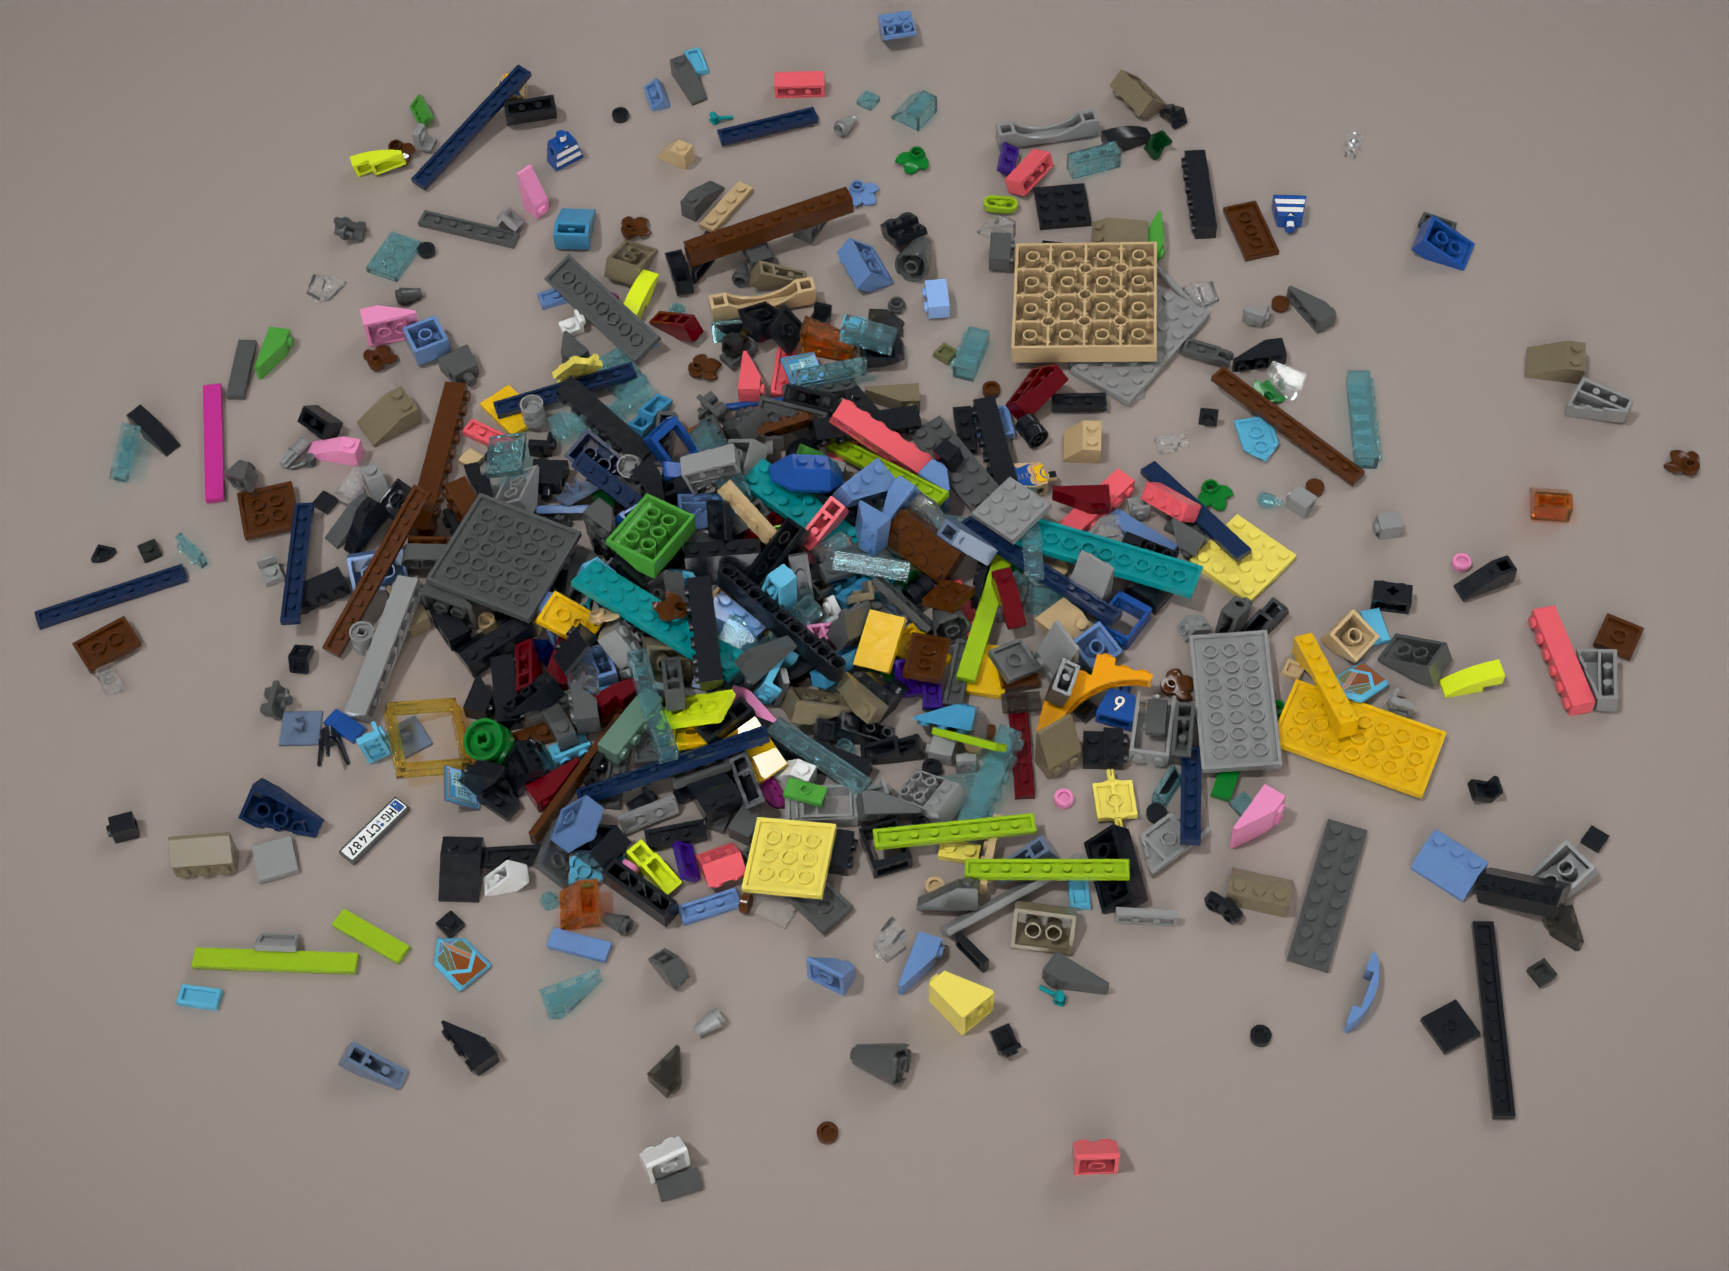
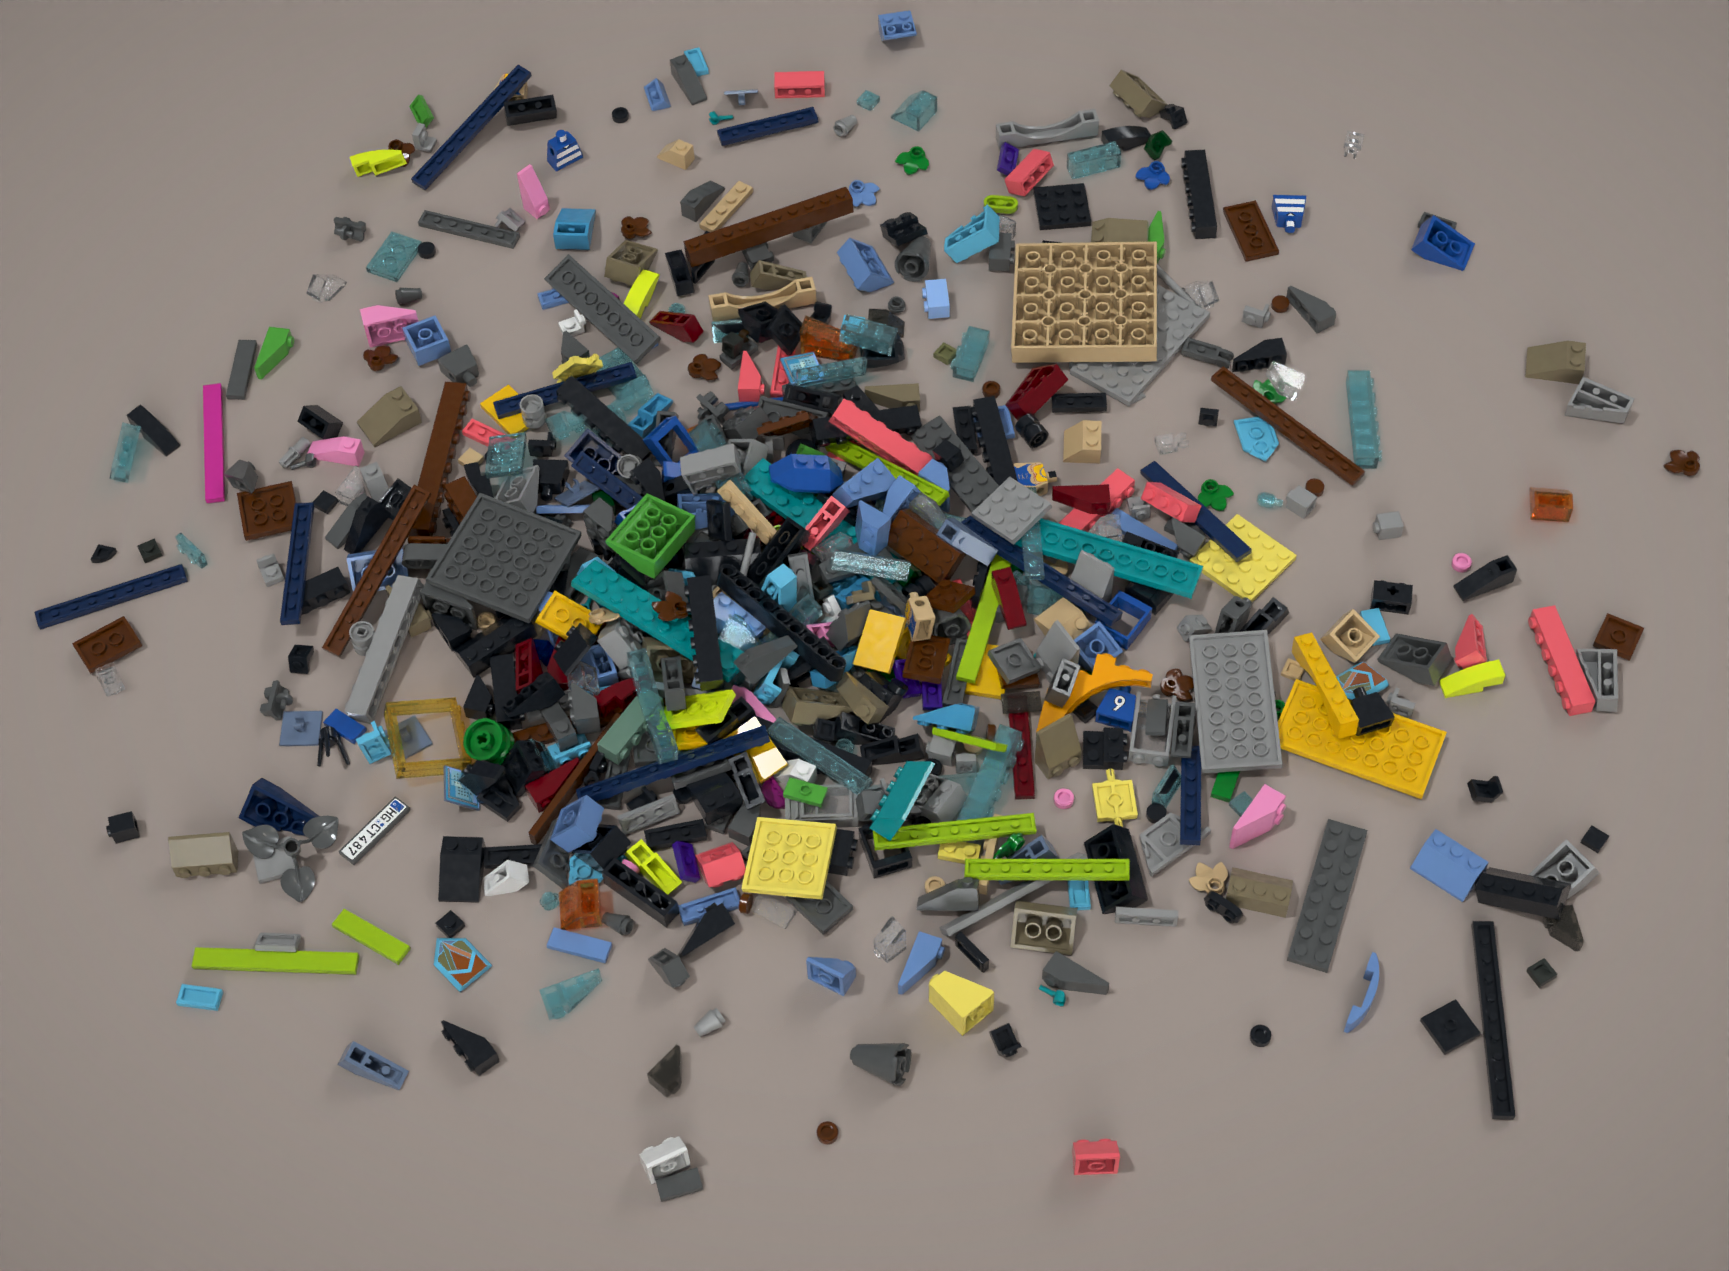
none -> dark grey plant [242,815,339,902]
none -> black slope [678,902,735,958]
none -> sand blue piece [724,89,758,105]
none -> light grey bar [740,532,757,577]
none -> teal slope [870,761,935,841]
none -> tan torso [905,592,935,642]
none -> medium azure wedge [944,204,1000,263]
none -> green plate [993,833,1025,859]
none -> blue plate [1135,161,1170,190]
none -> tan plate [1189,862,1228,895]
none -> black torso [1350,687,1395,736]
none -> coral slope [1454,614,1487,669]

